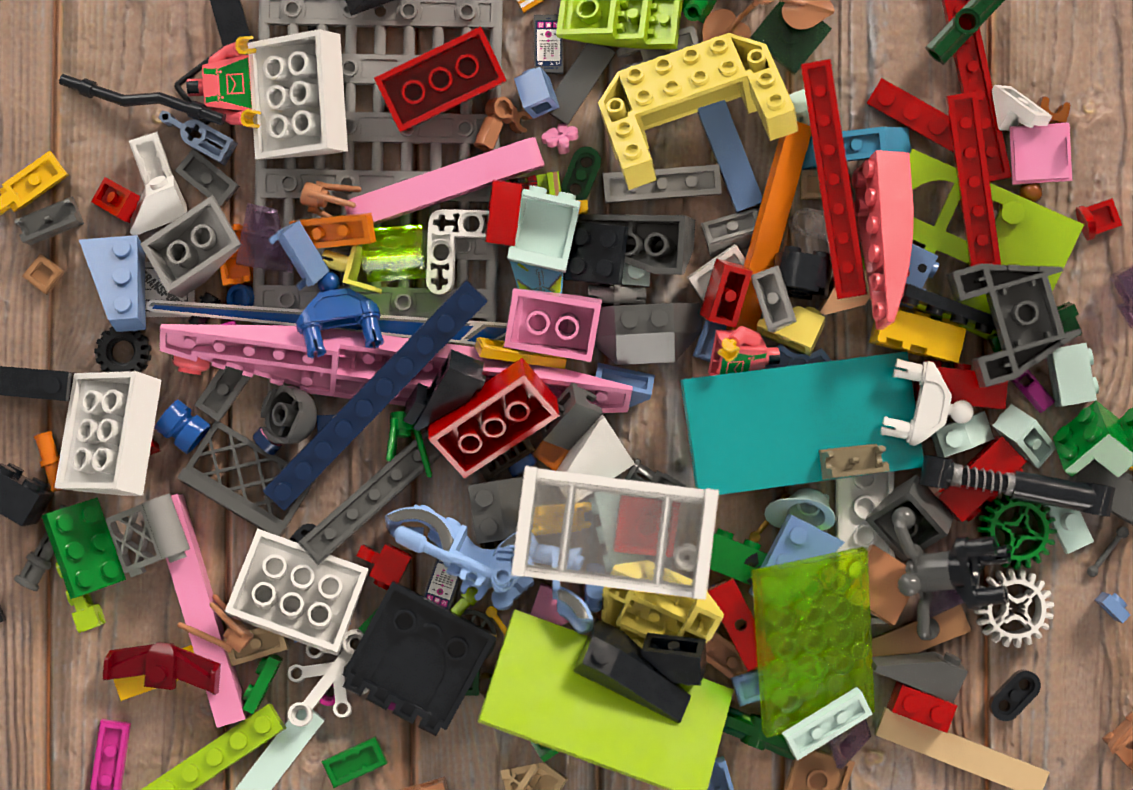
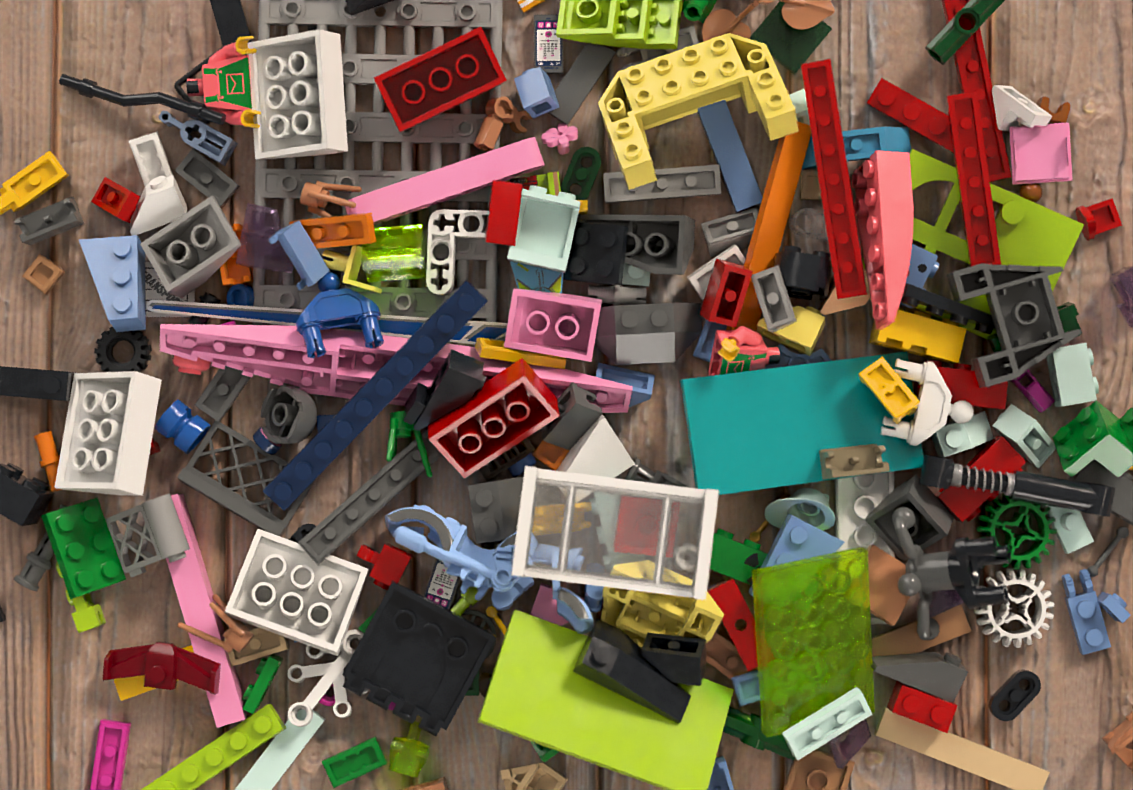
none -> clear neon green piece [388,721,430,778]
none -> yellow hinge [858,357,920,424]
none -> medium blue hinge [1062,569,1111,655]

